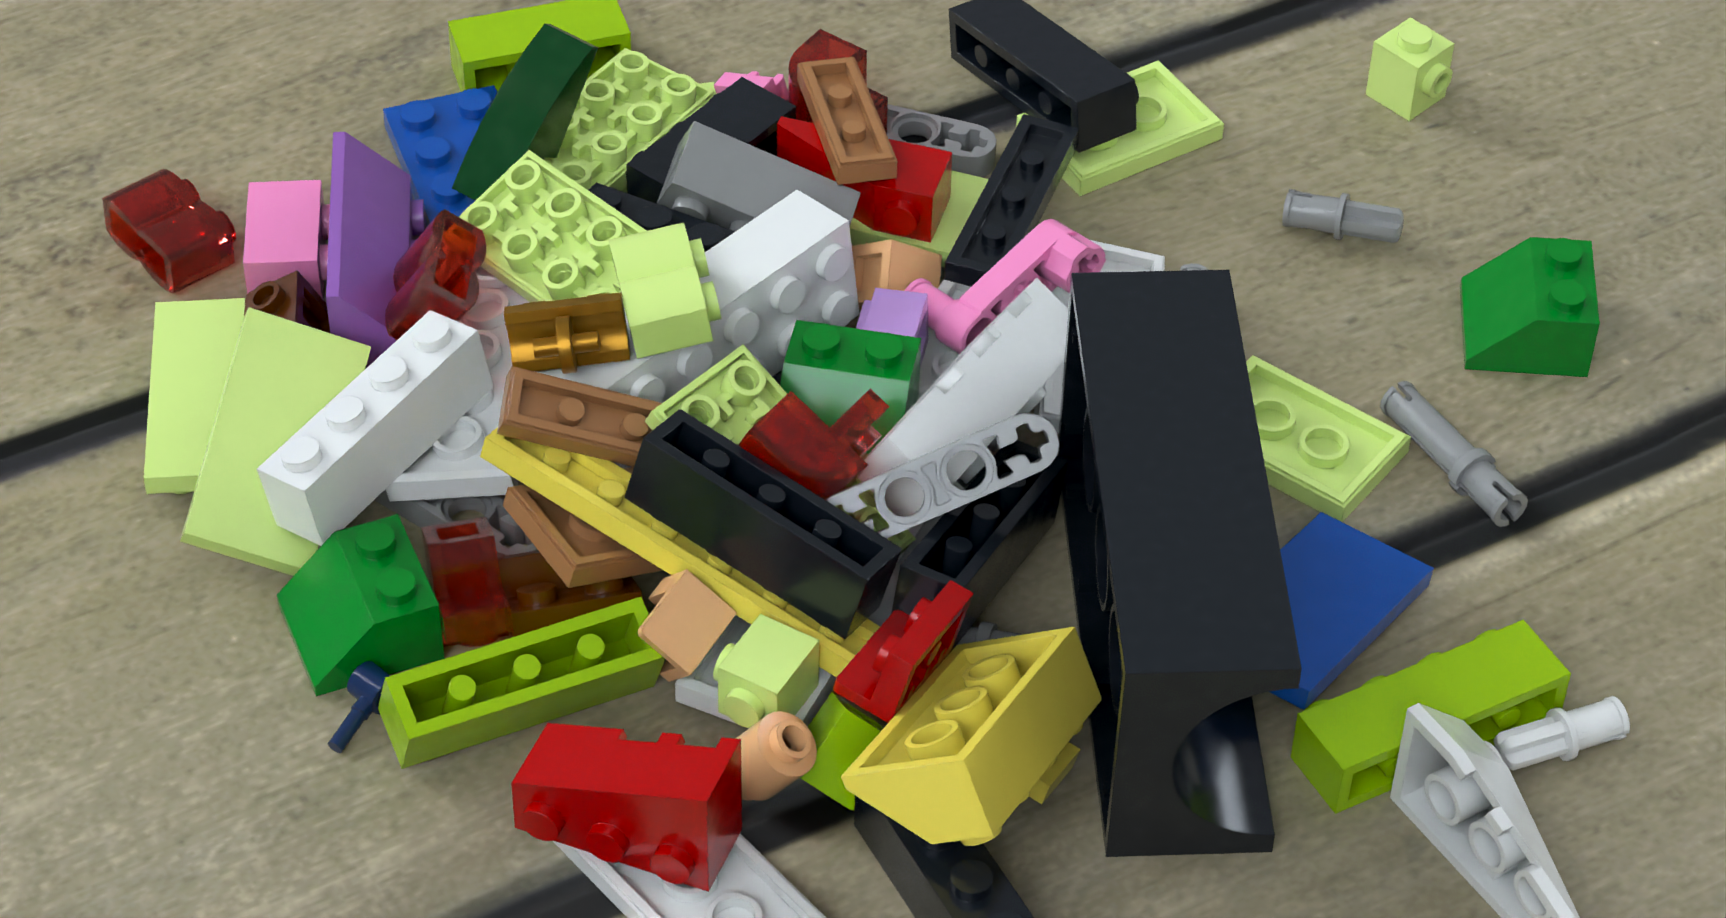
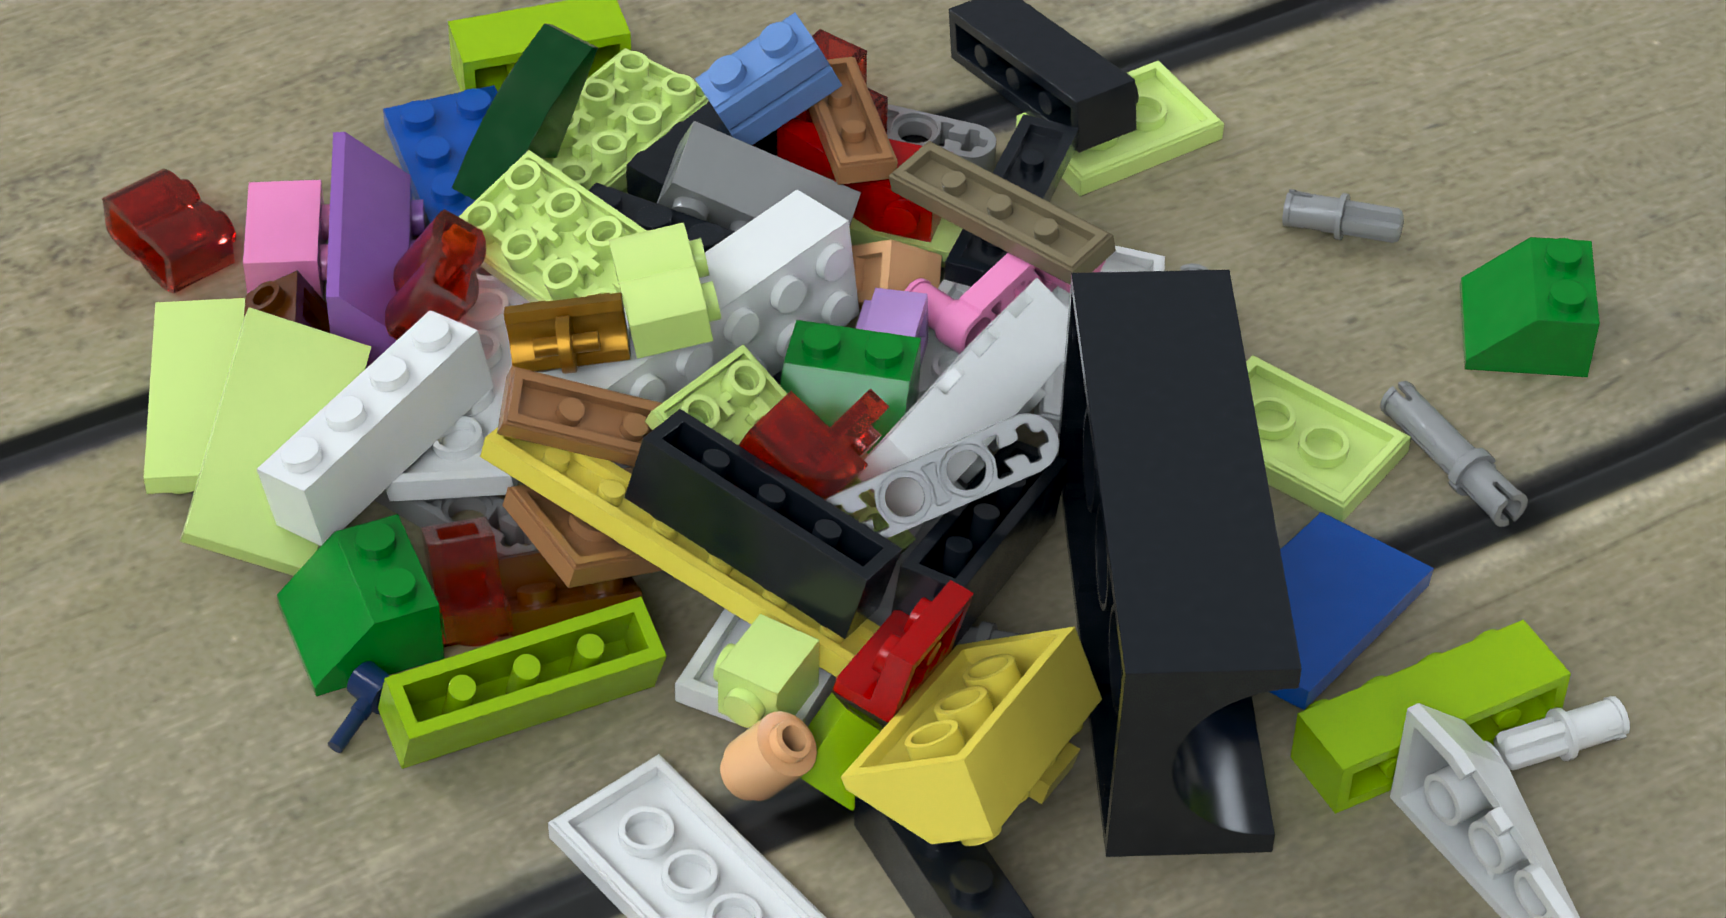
red wedge [511,723,742,892] -> none
light nougat panel [638,569,737,682] -> none
yellowish green brick [1366,17,1455,121] -> none
none -> medium blue brick [695,13,843,145]
none -> dark tan tile [889,141,1116,285]

